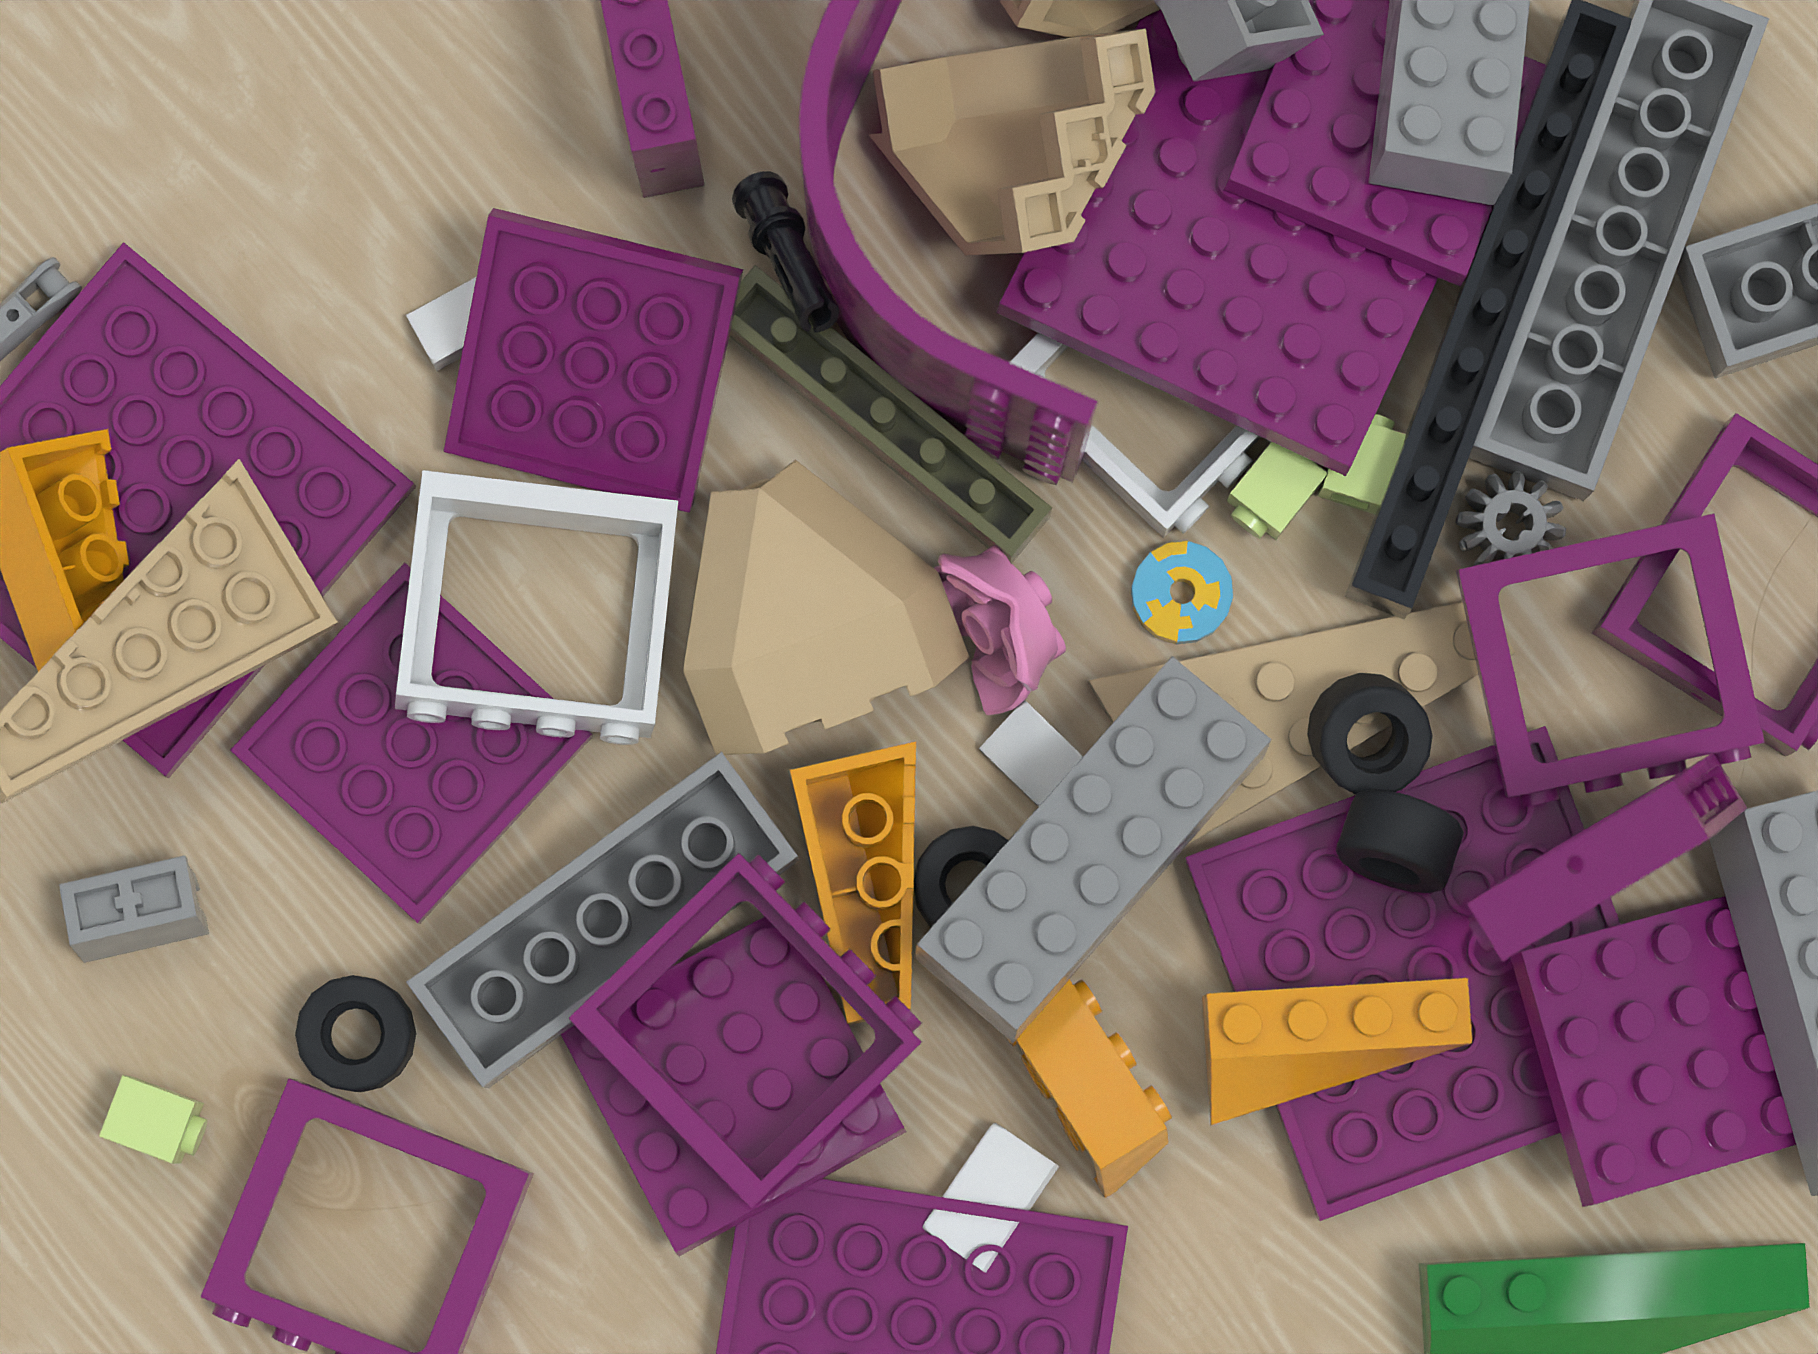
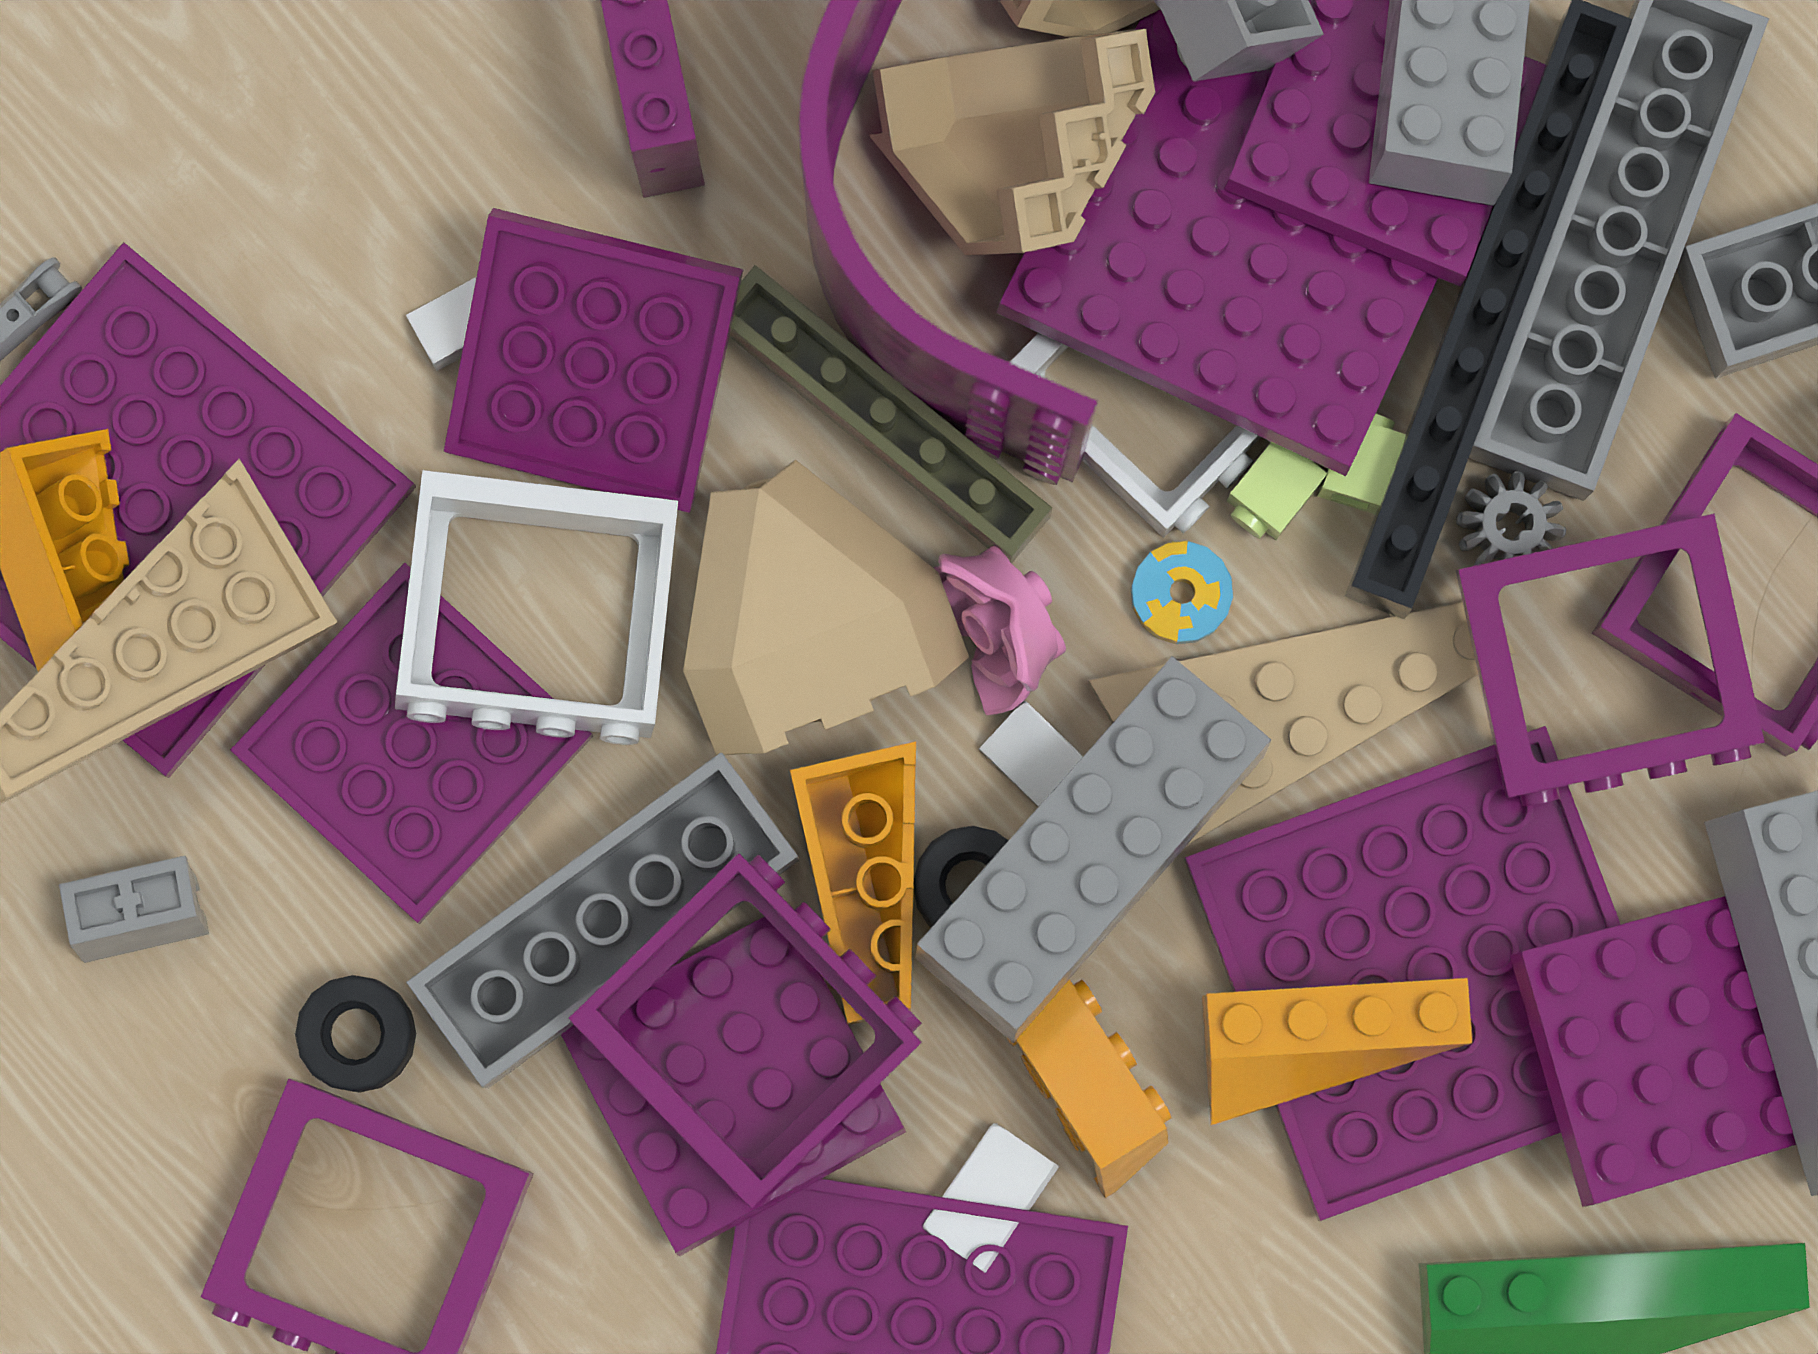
yellowish green brick [99,1075,207,1164] -> none
black pin [732,171,839,333] -> none
black tyre [1307,673,1433,795] -> none
black tyre [1336,789,1464,893] -> none
magenta piece [1467,753,1747,961] -> none

